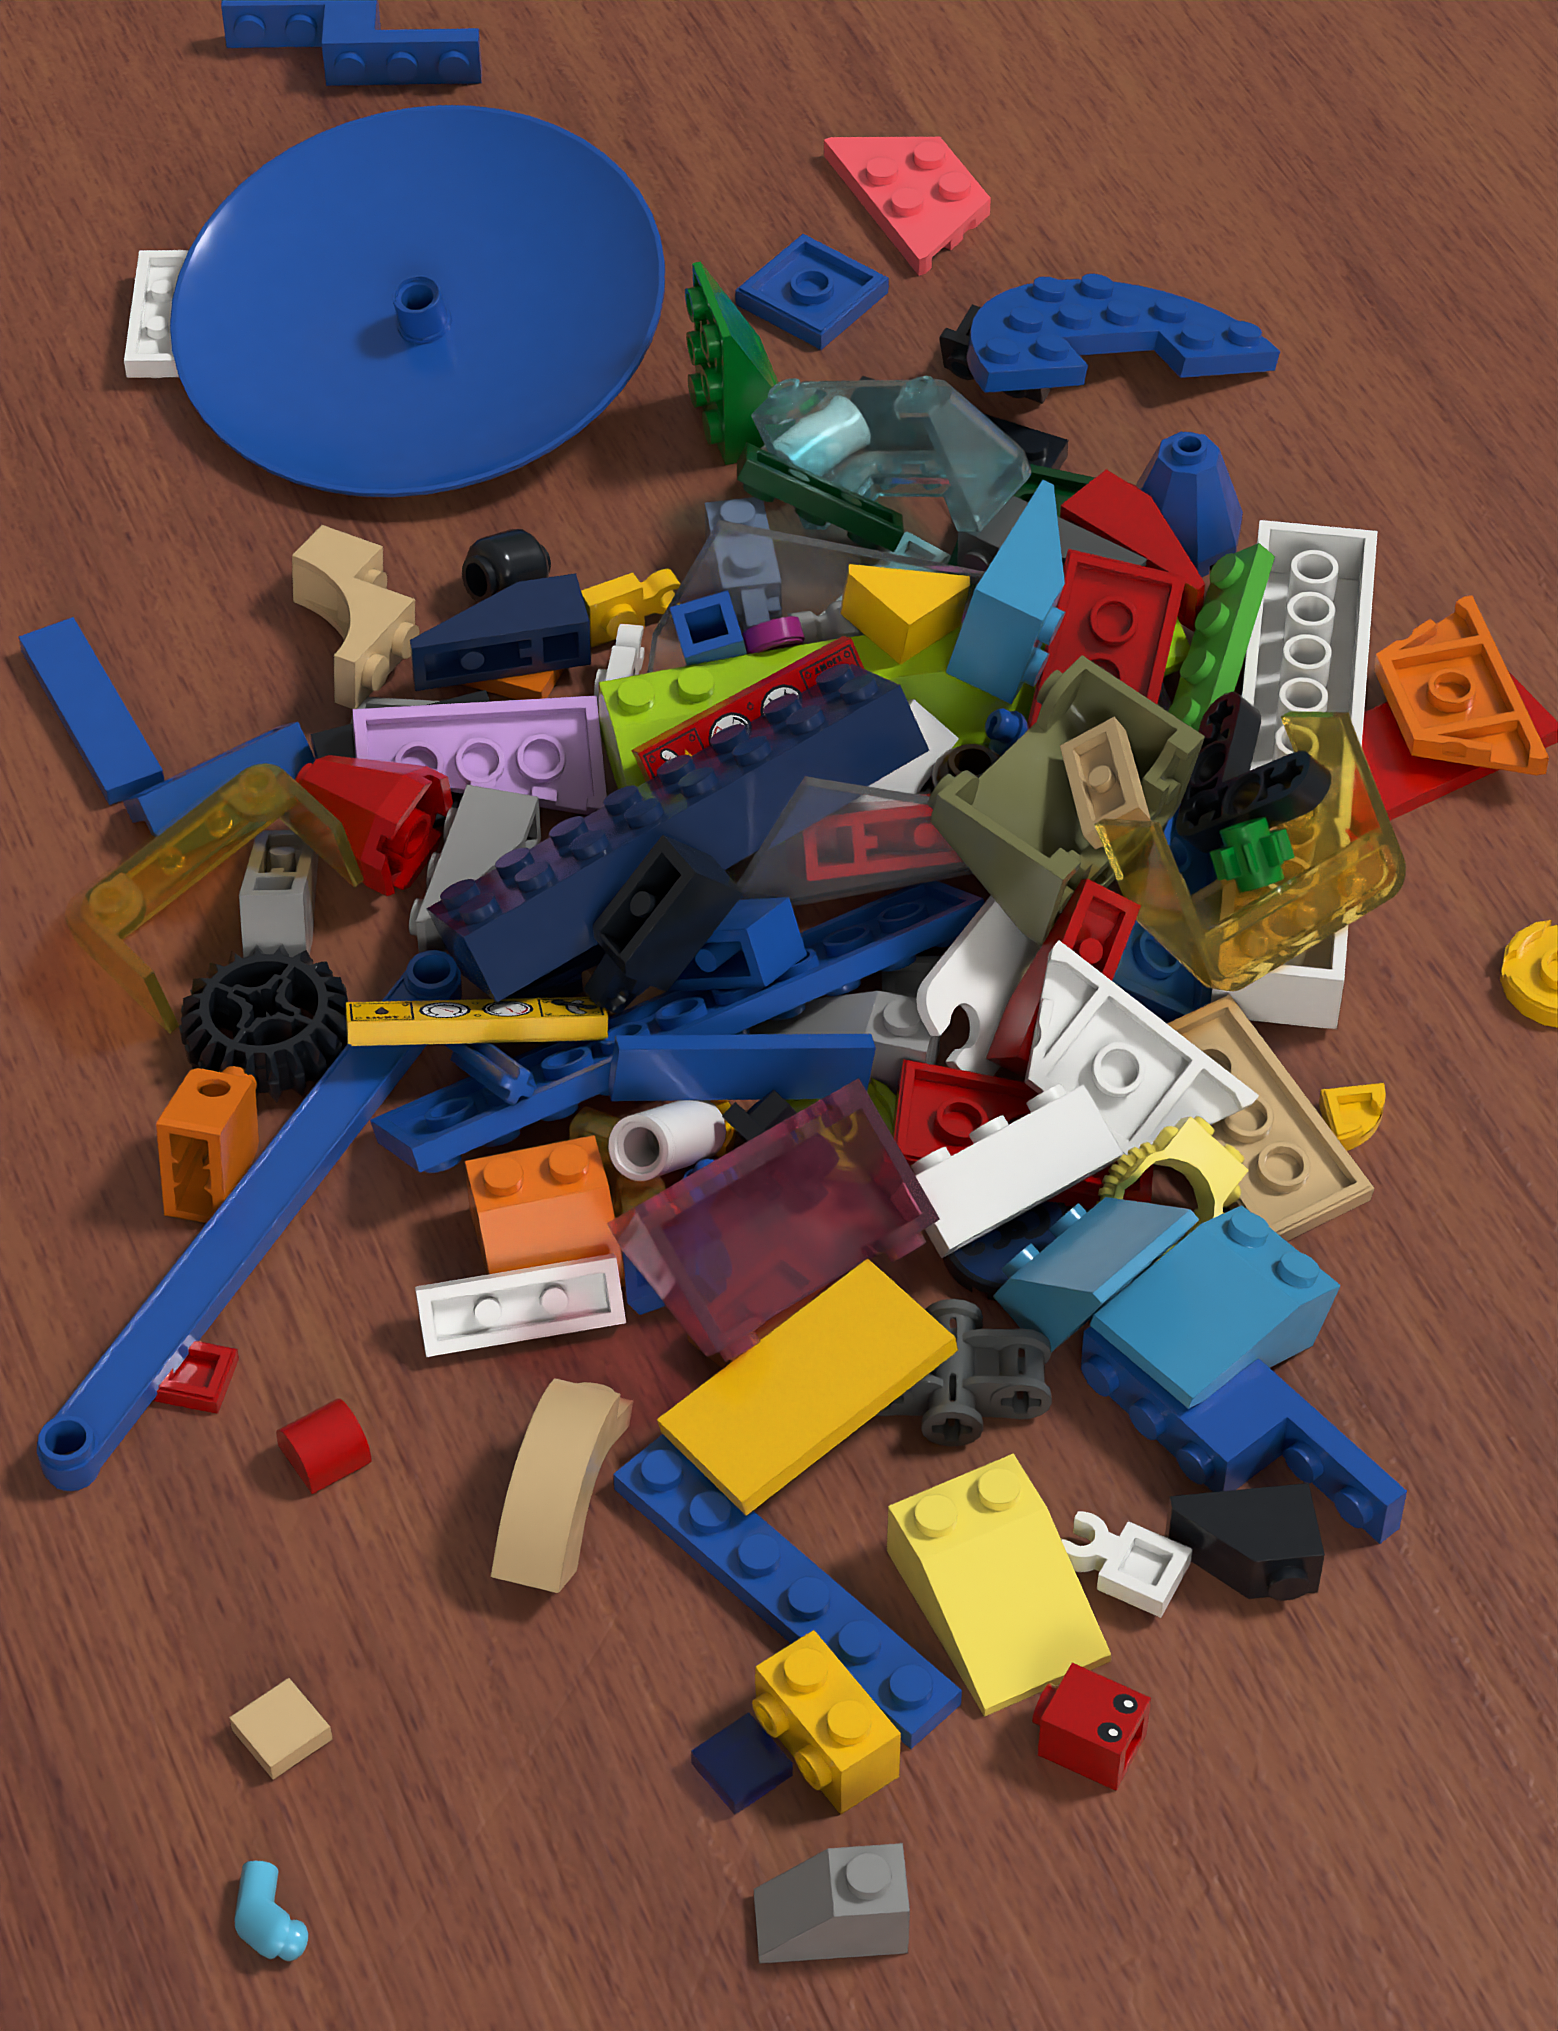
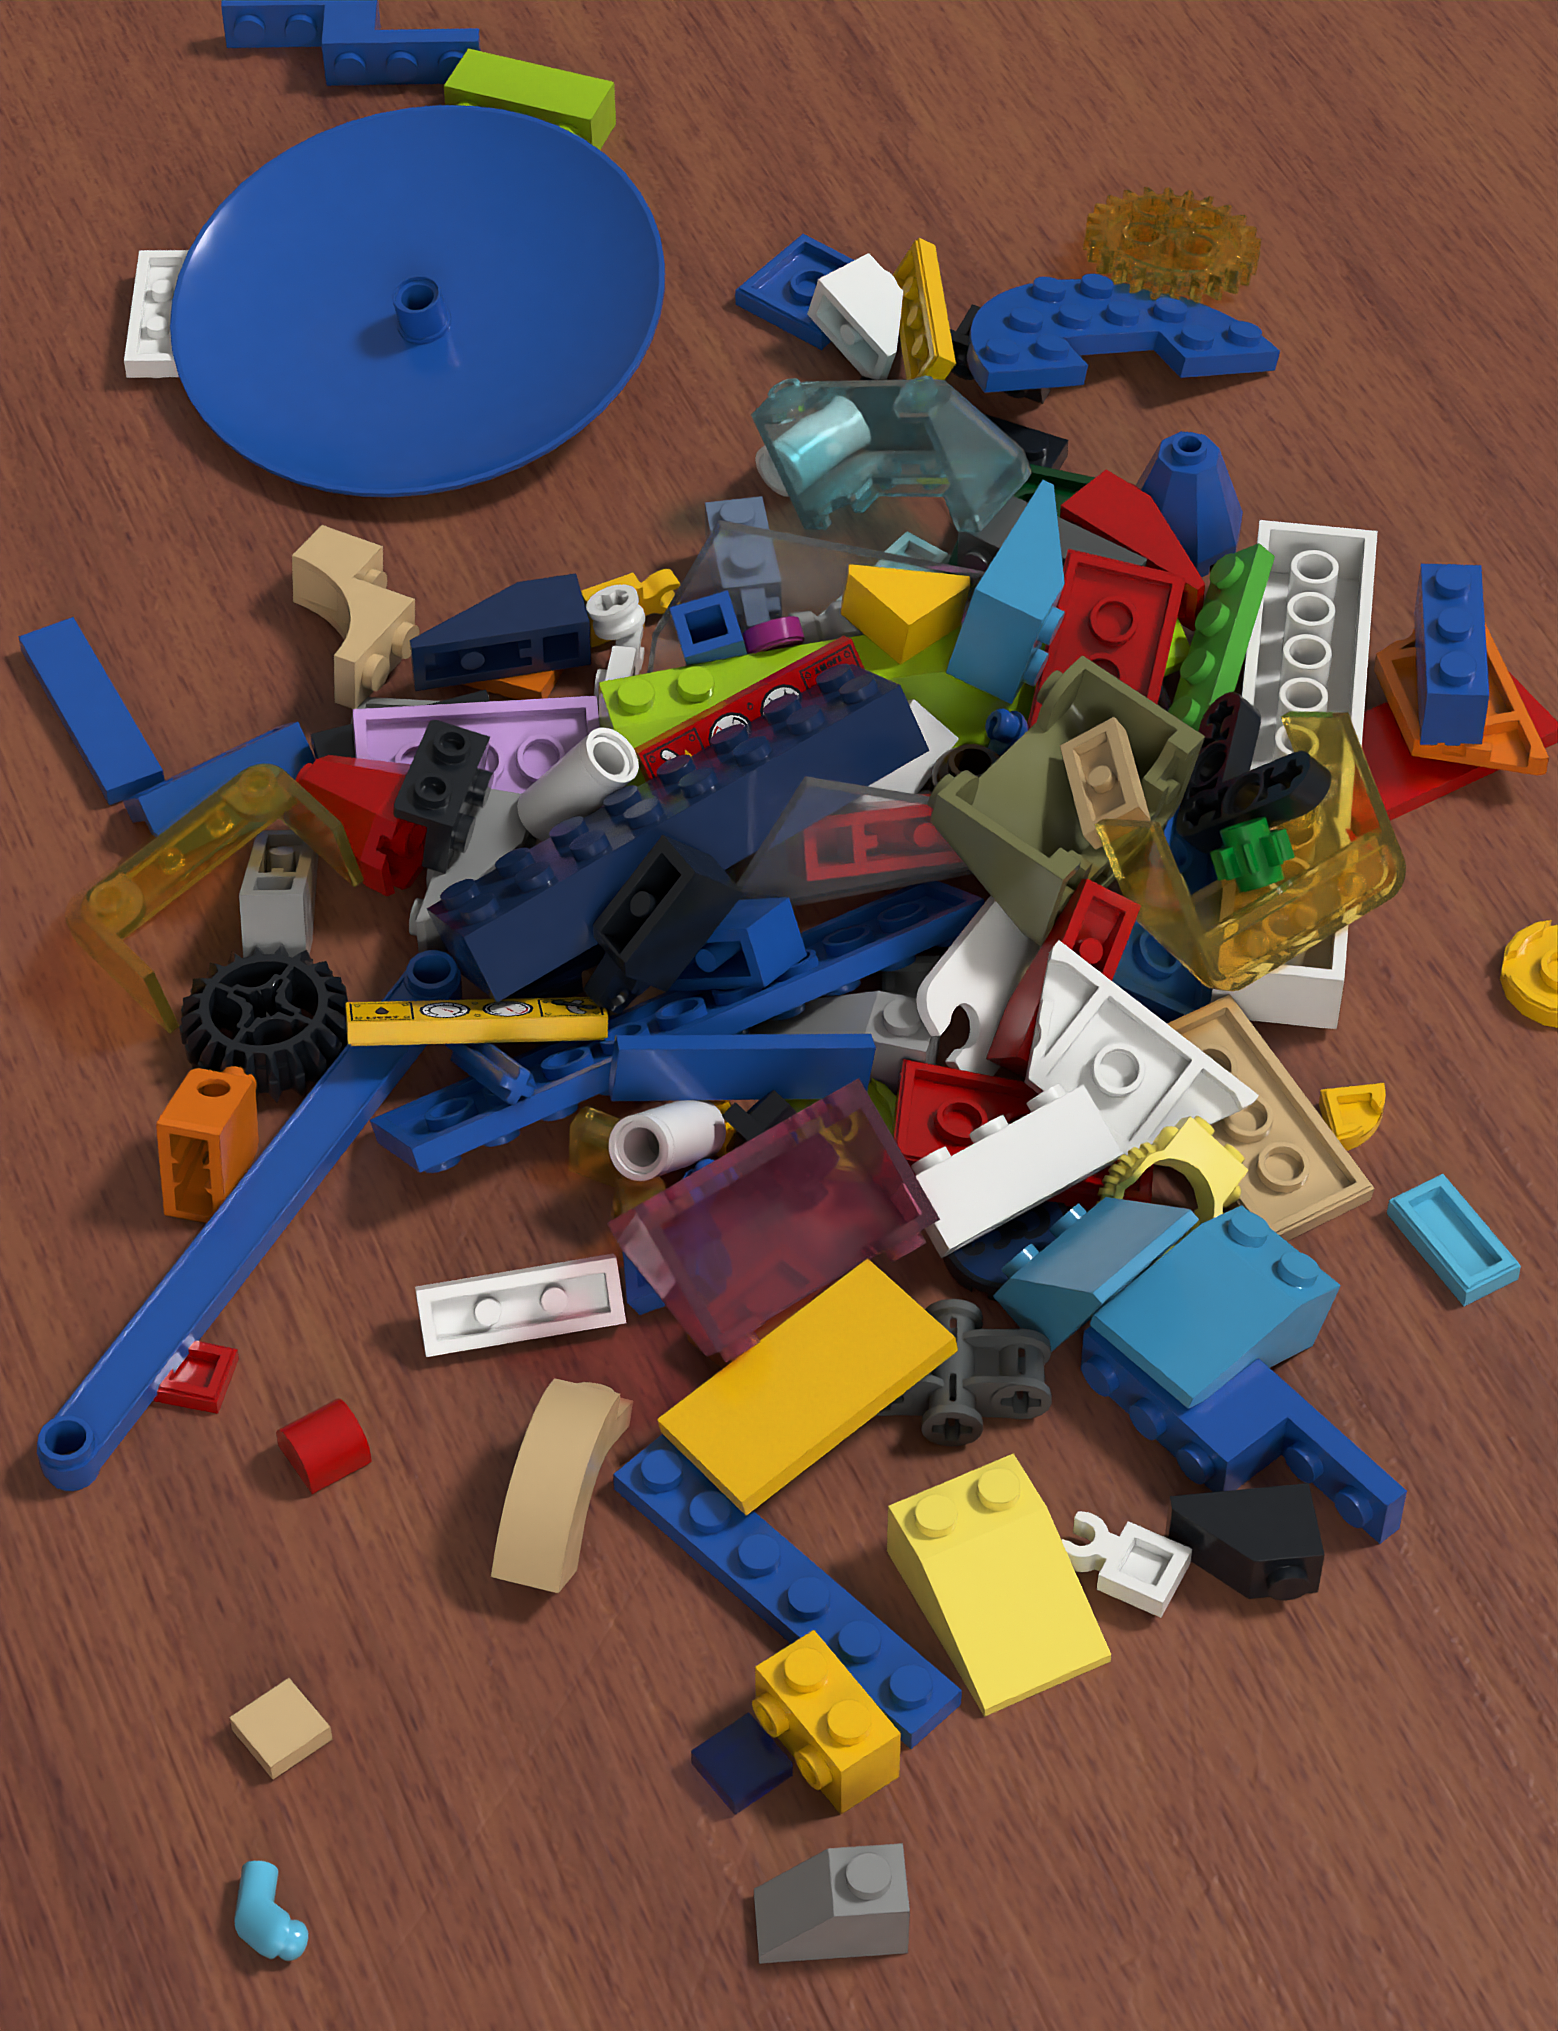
black head [462,529,551,602] -> none
orange slope [465,1135,626,1287] -> none
green slope [685,262,790,465] -> none
dark green plate [737,442,905,552] -> none
coral wing [824,137,991,276] -> none
red brick [1032,1663,1151,1791] -> none
none -> black bracket [393,720,494,874]
none -> lime brick [444,48,616,150]
none -> white pin [517,728,639,841]
none -> white bush [586,584,645,640]
none -> white slope [807,253,903,383]
none -> yellow tile [893,238,956,406]
none -> clear yellow gear [1083,187,1261,303]
none -> medium azure tile [1387,1174,1521,1306]
none -> blue brick [1414,563,1489,746]

